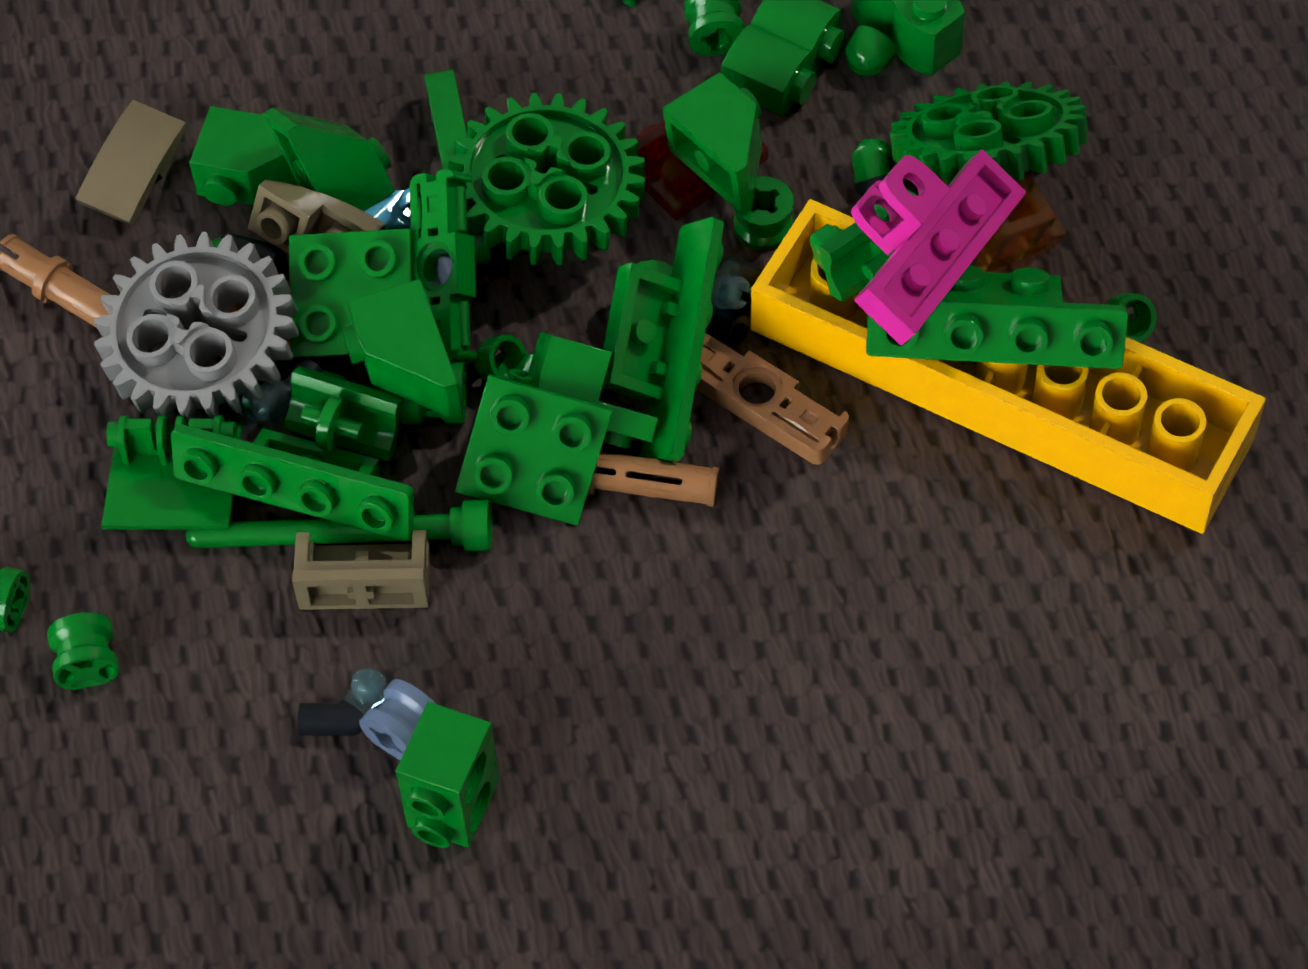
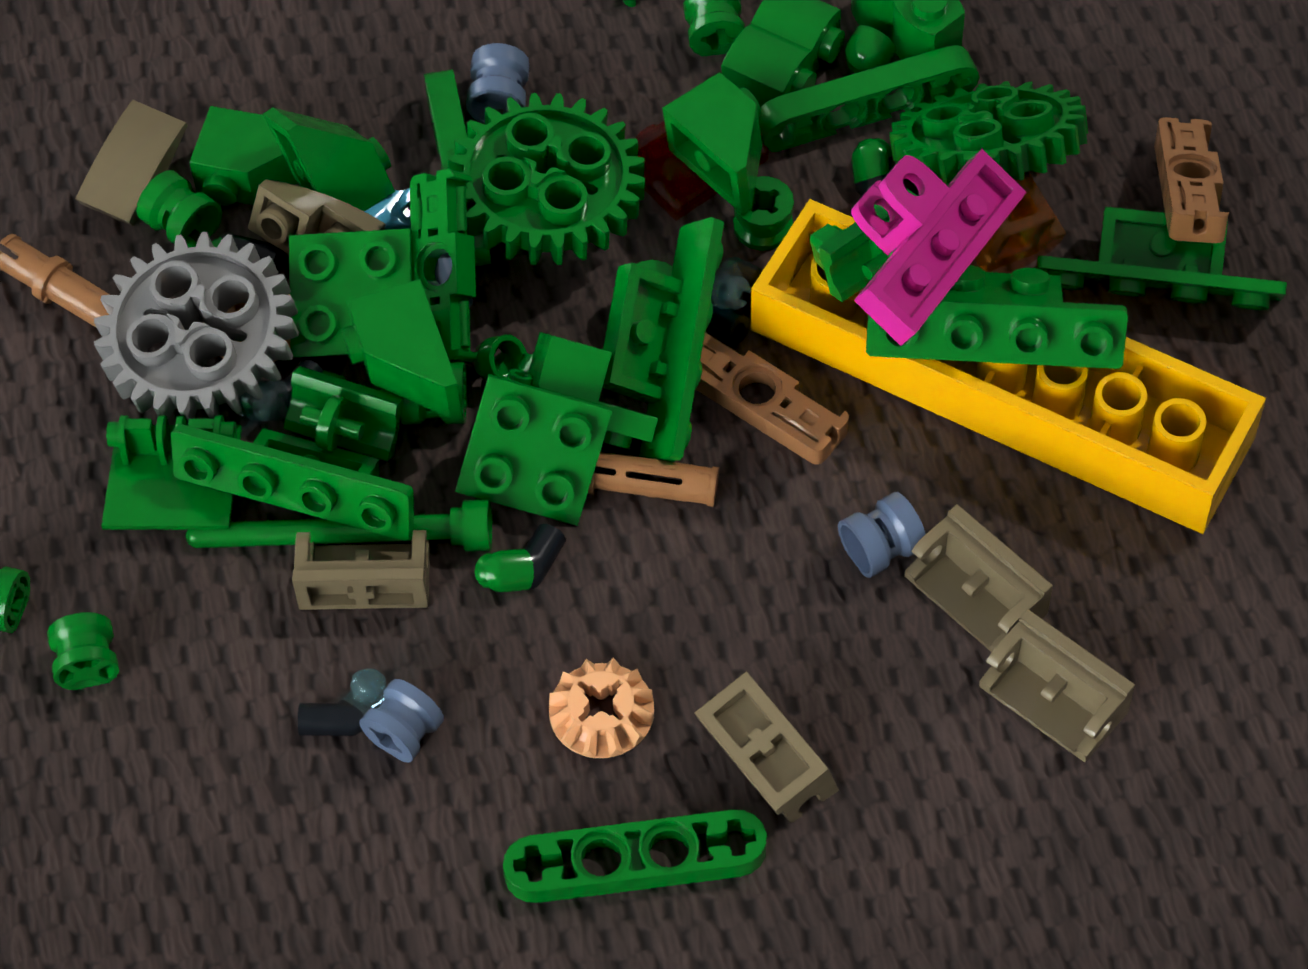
green brick [395,701,500,848] -> none
green hinge [1106,293,1157,343] -> none
none -> green wheel [136,170,222,247]
none -> sand blue wheel [466,43,530,123]
none -> arm [474,523,566,593]
none -> green beam [503,810,767,903]
none -> light nougat gear [549,657,654,758]
none -> dark tan hinge [694,671,839,823]
none -> green beam [759,45,980,152]
none -> sand blue wheel [838,492,926,578]
none -> dark tan hinge [904,504,1053,652]
none -> dark tan hinge [979,609,1135,763]
none -> green bracket [1036,206,1287,310]
none -> medium nougat piece [1154,117,1229,243]

